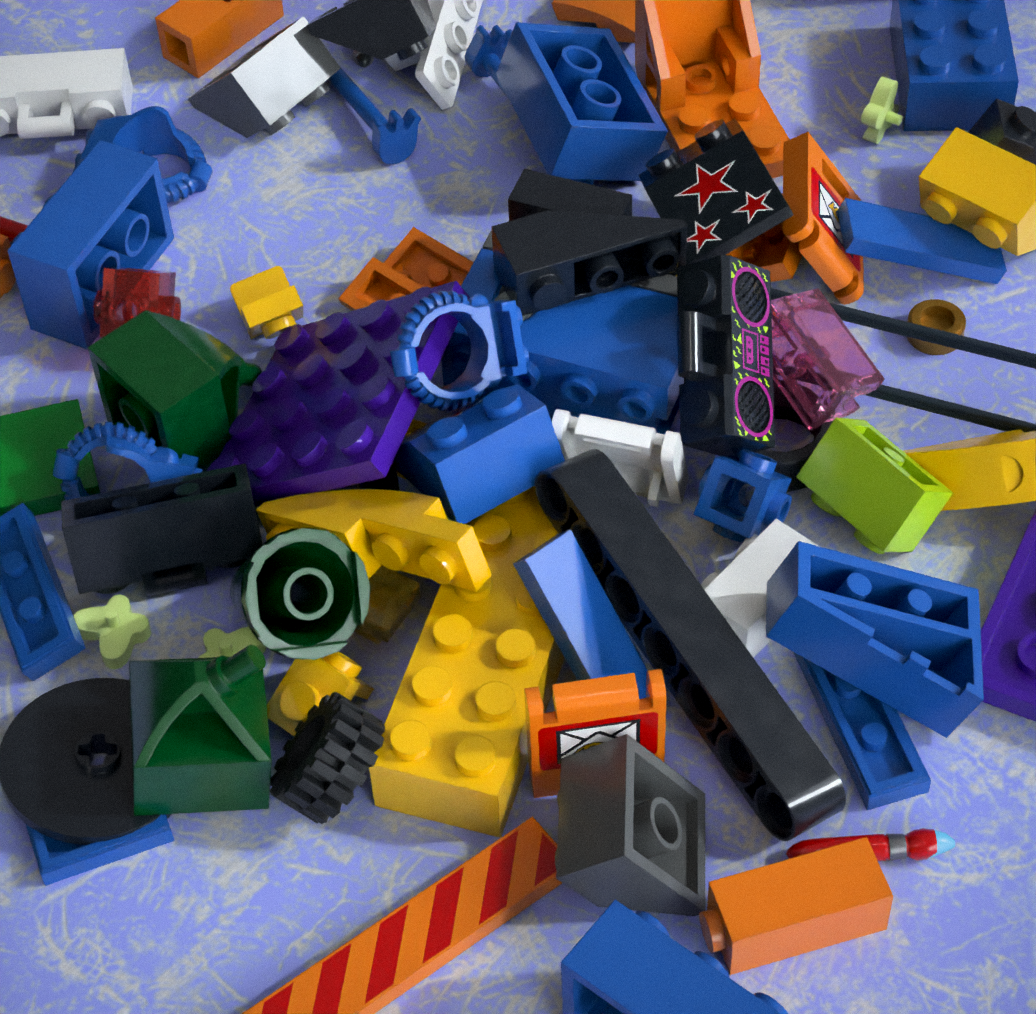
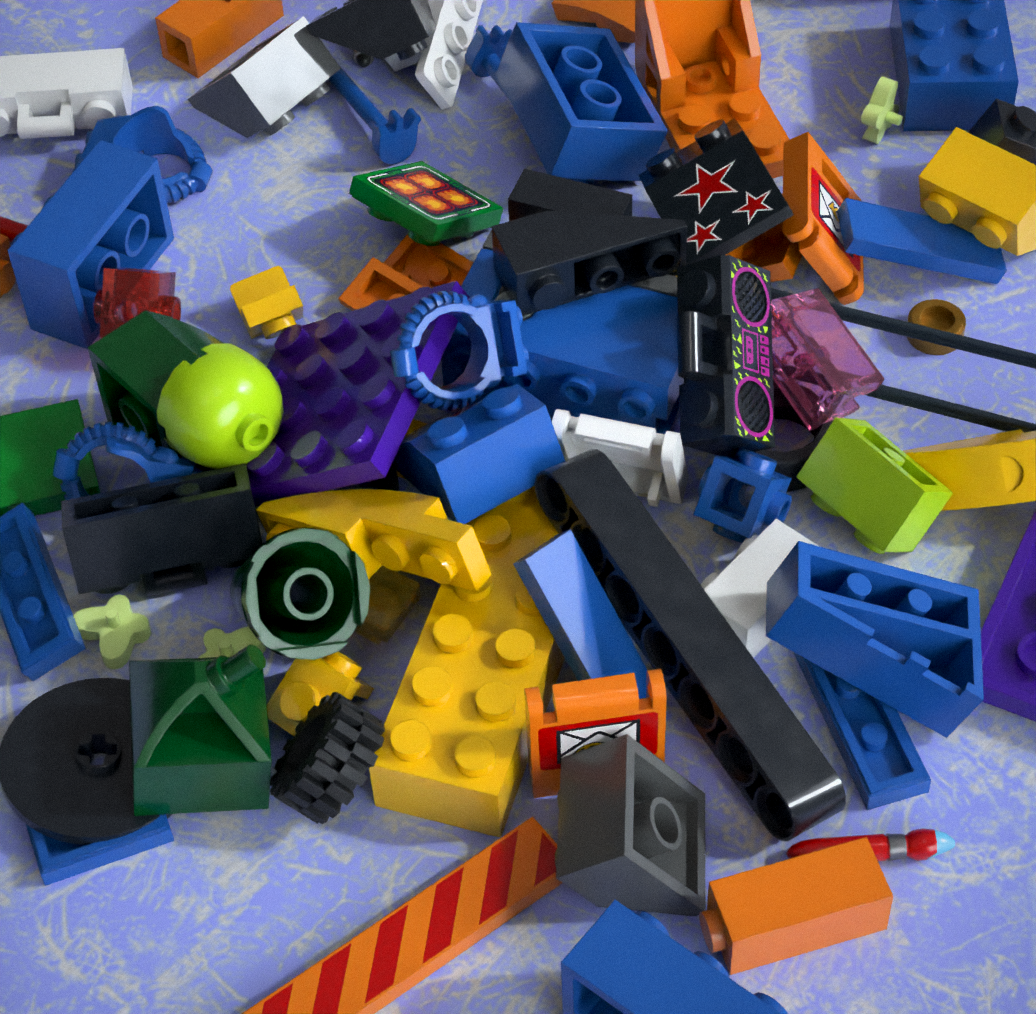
none -> lime cylinder [157,343,284,469]
none -> tile [349,161,504,246]

